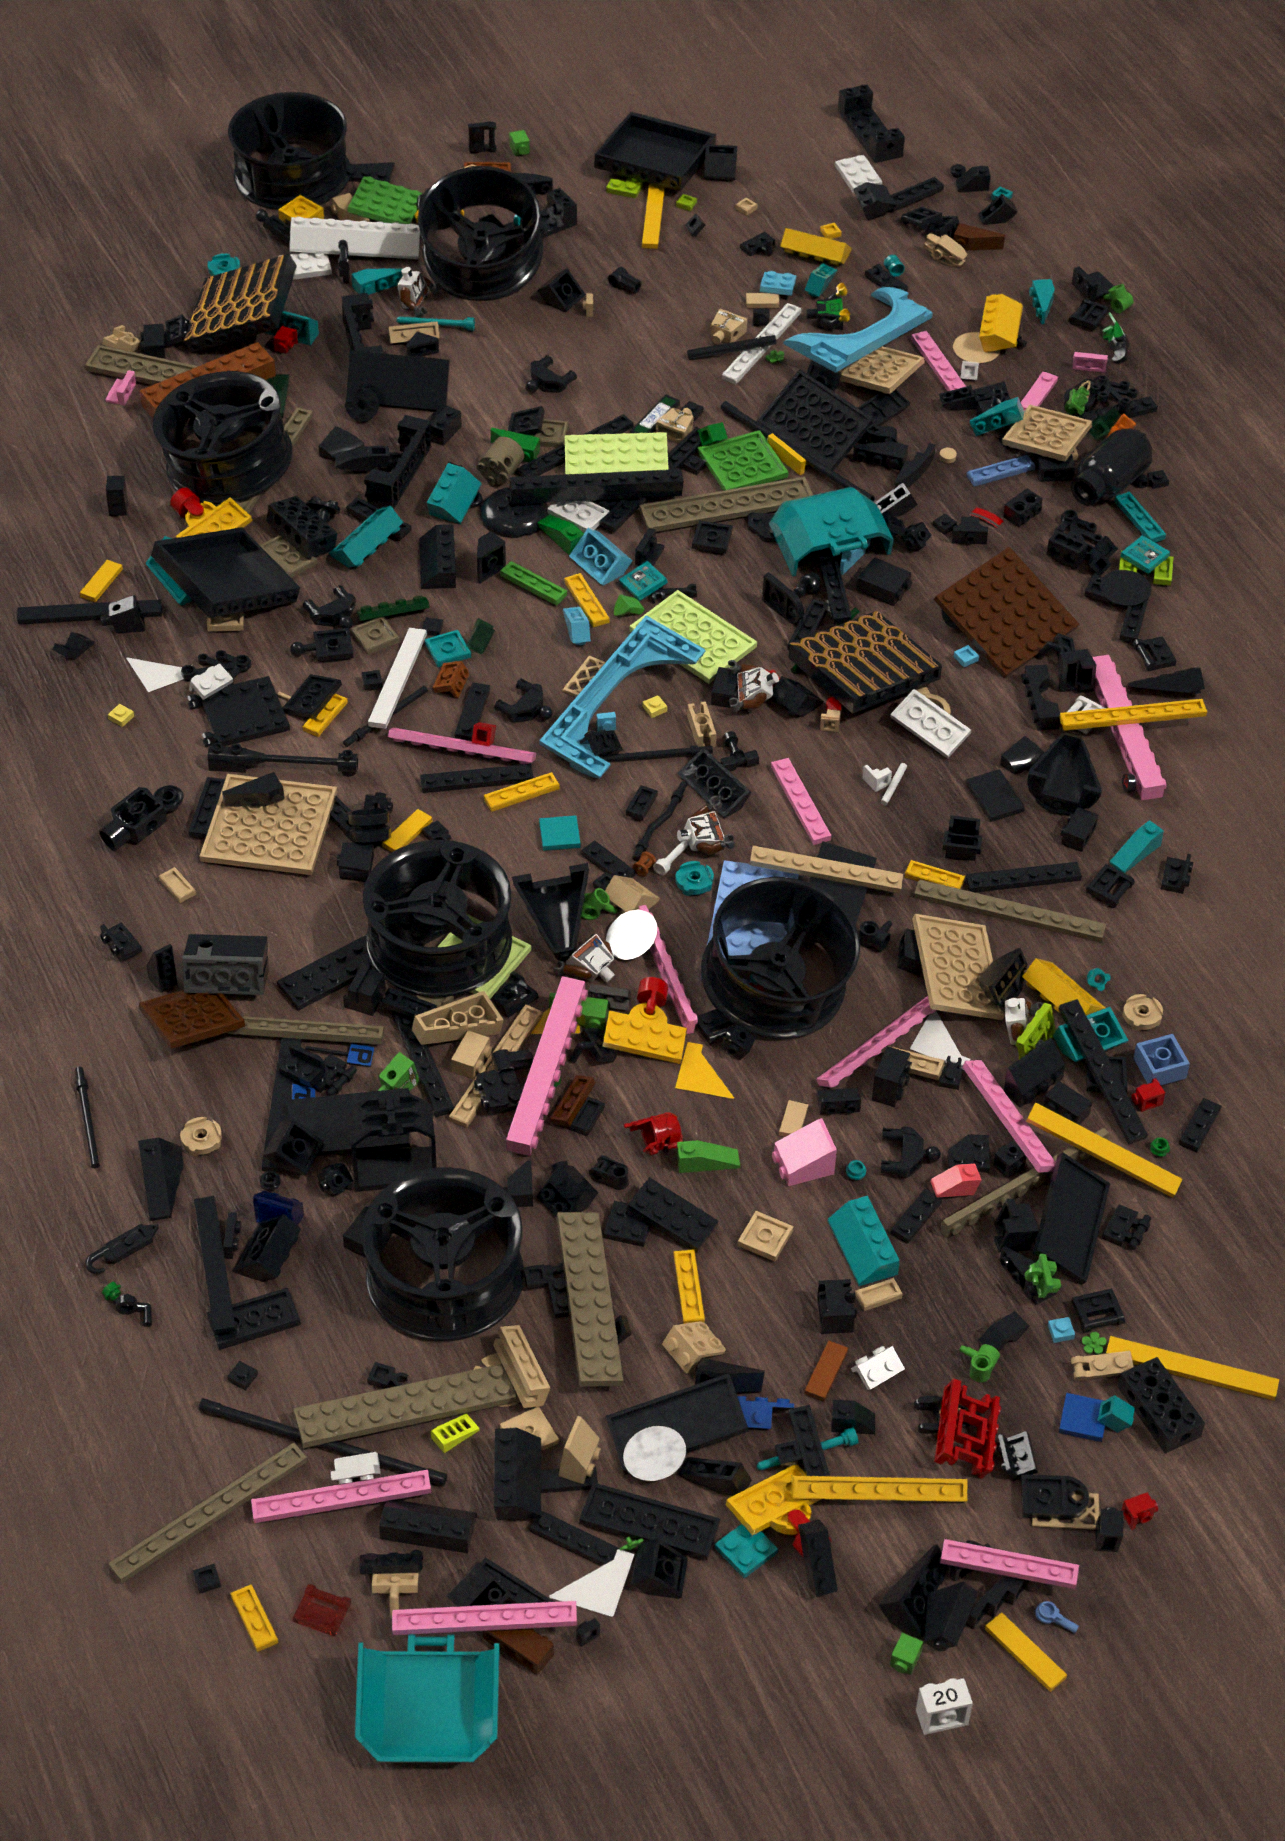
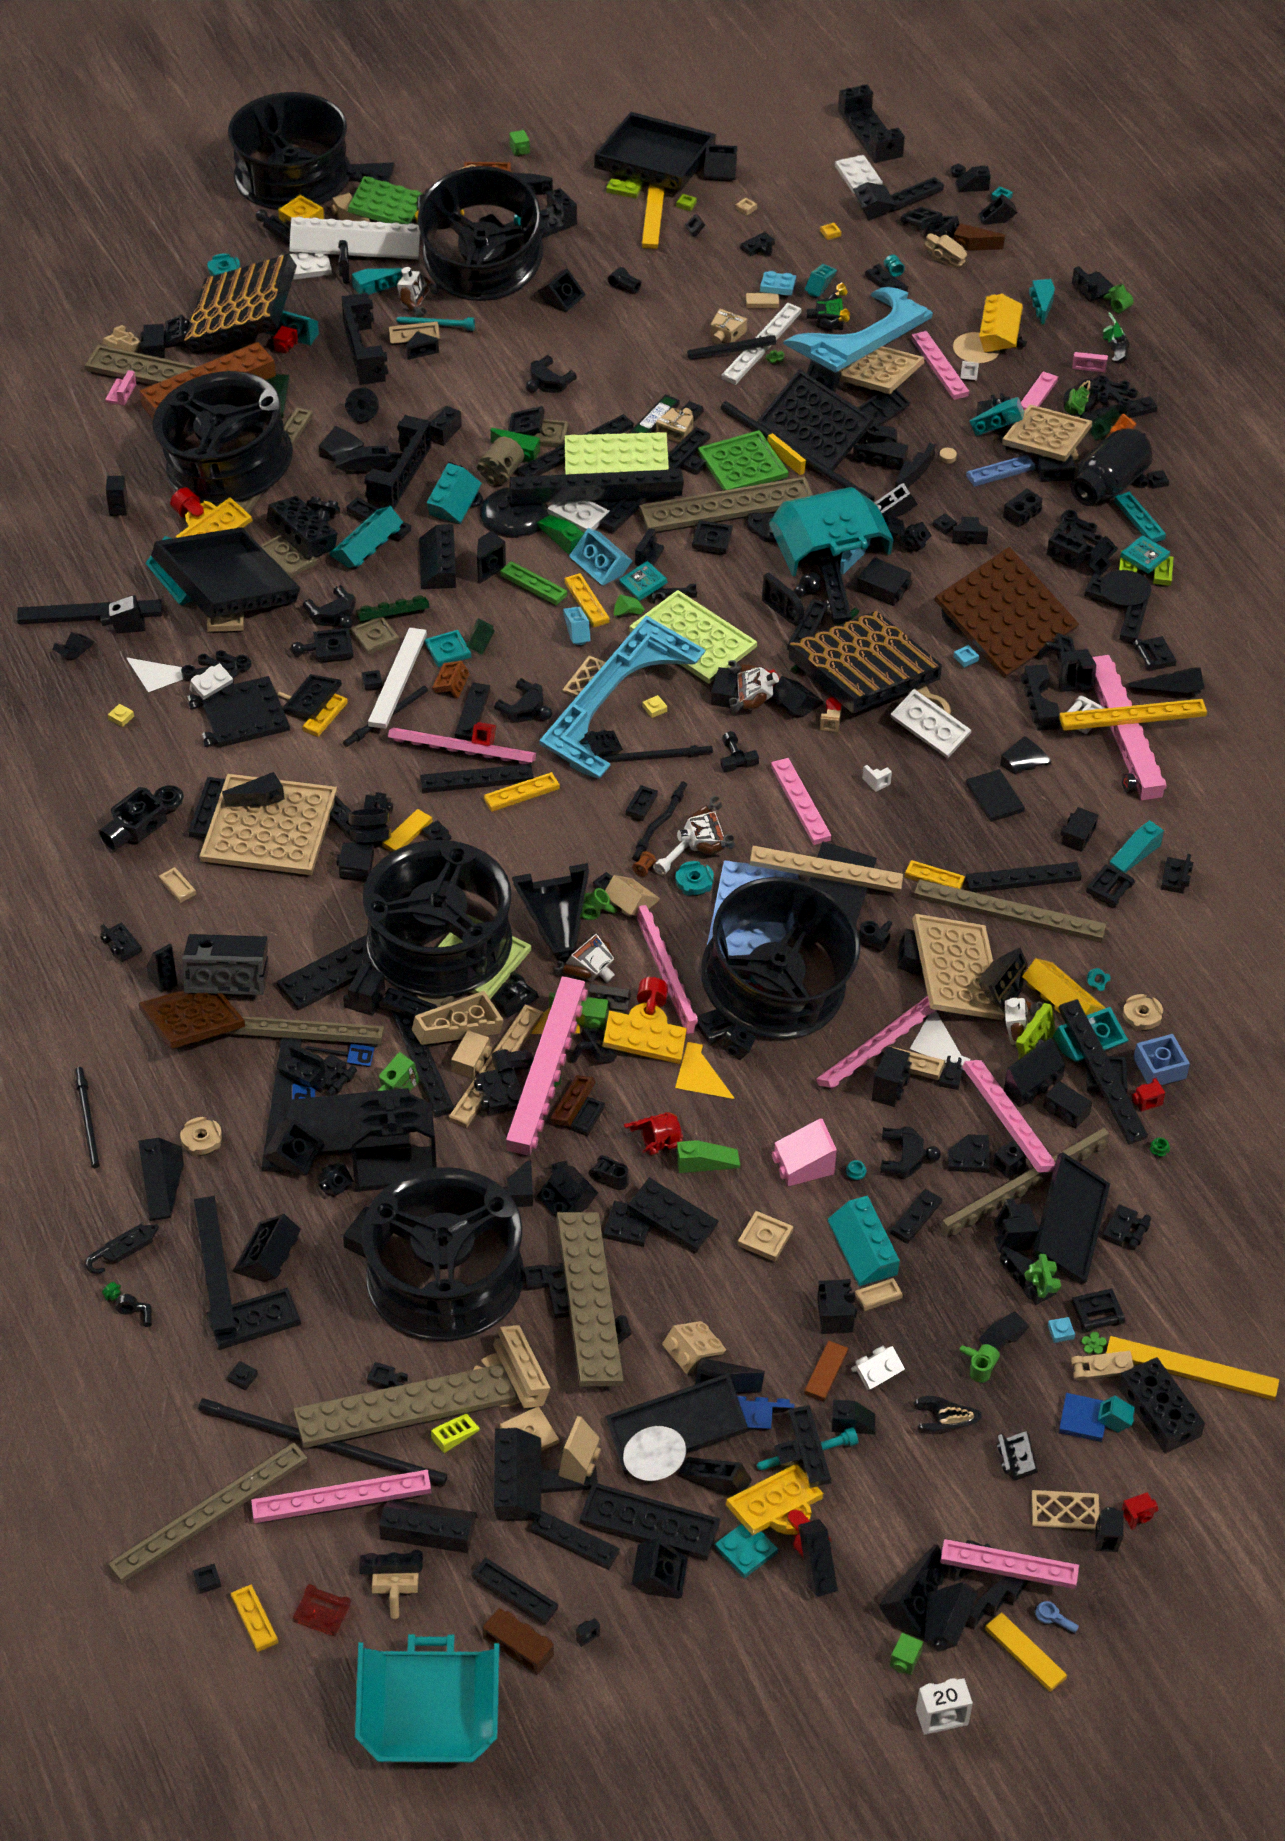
yellow tile [80,560,123,603] -> none
black bar [208,743,359,777] -> none
black plate [223,1212,241,1259] -> none
clear blue slope [253,1191,304,1225] -> none
black plate [260,1171,281,1191] -> none
white bracket [331,1452,381,1485] -> none
black tile [346,350,450,410] -> none
bright pink plate [392,1601,577,1635] -> none
black tile [422,617,443,636] -> none
black slope [447,1561,511,1607] -> none
black plate [468,122,497,153] -> none
teal tile [539,815,581,851] -> none
white sticker [549,1549,634,1617] -> none
black plate [581,840,635,878] -> none
tan plate [583,294,593,317] -> none
medium azure plate [597,712,616,732] -> none
sticker [606,910,657,960] -> none
bright green plant [619,1537,643,1551] -> none
yellow tile [673,1250,705,1324] -> none
black slope [677,748,752,818] -> none
tan piece [687,701,716,747] -> none
green brick [698,422,728,446] -> none
black plate [752,308,770,326] -> none
tan tile [779,1100,808,1137] -> none
yellow slope [780,228,852,266] -> none
yellow tile [791,1476,967,1502] -> none
black bracket [817,1088,861,1115] -> none
white bar [880,763,907,806] -> none
coral slope [930,1164,982,1197] -> none
red fence [934,1378,1001,1479] -> none
black slope [939,381,1009,410] -> none
black plate [942,815,982,861] -> none
red sticker [970,507,1004,528] -> none
black tile [1021,1474,1089,1519] -> none
yellow tile [1026,1102,1182,1198] -> none
black cone [1027,732,1102,815] -> none
black plate [1068,299,1109,330] -> none
black plate [1178,1098,1222,1153] -> none

